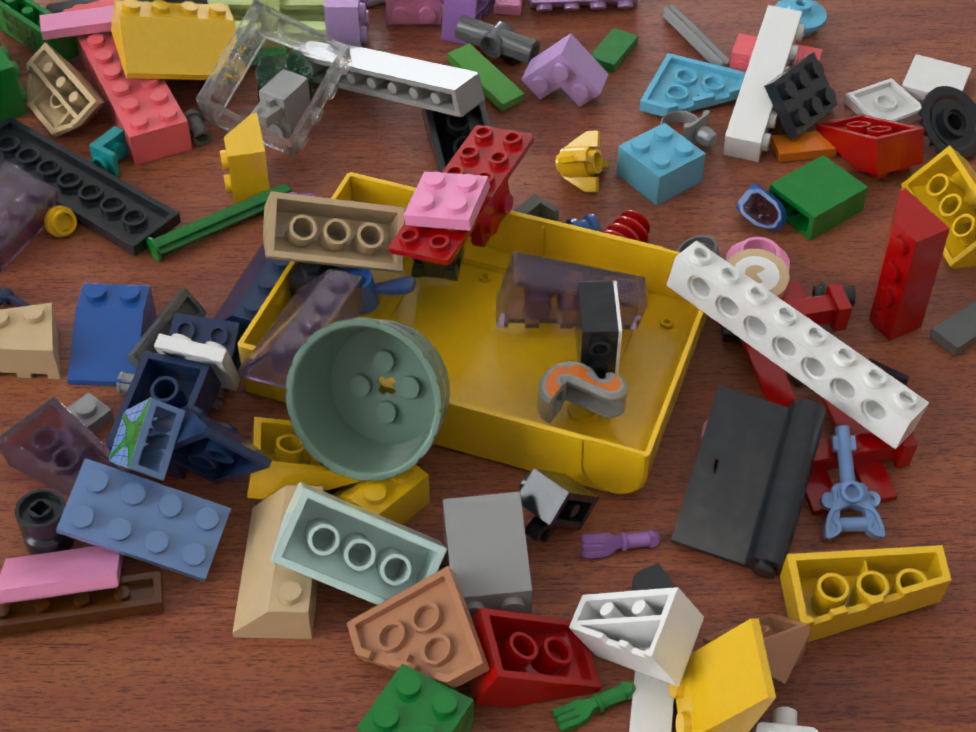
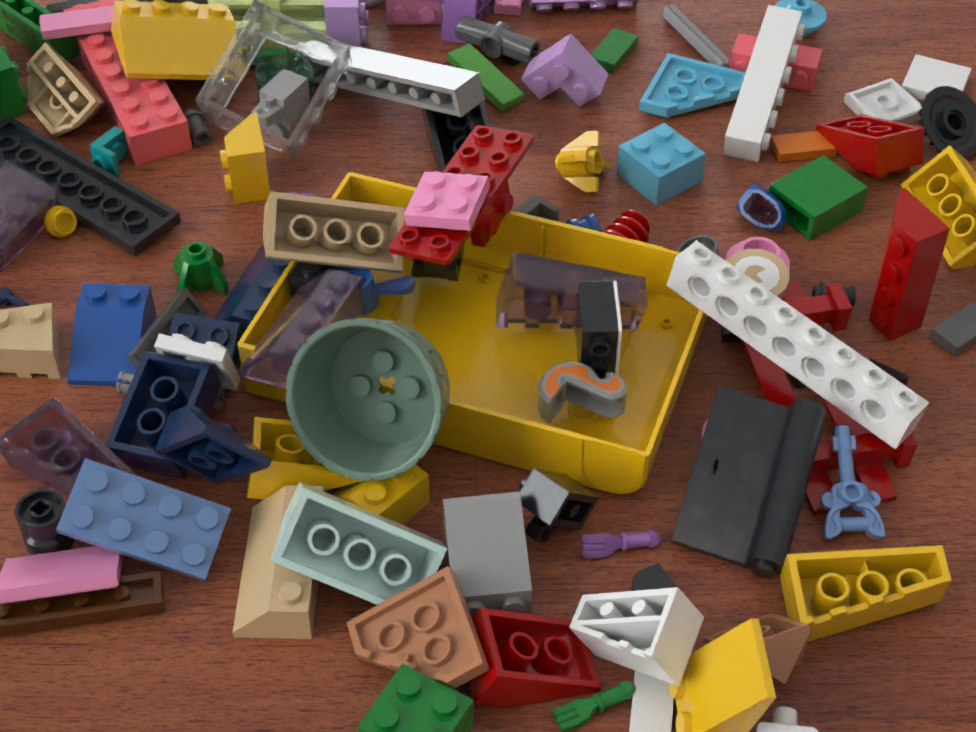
light grey plate [61,392,114,439] -> none
medium blue torso [109,398,185,480] -> none
green axle [146,184,292,262] -> none
light grey piece [660,110,717,147] -> none
black plate [764,52,838,140] -> none
none -> green brick [172,242,229,295]

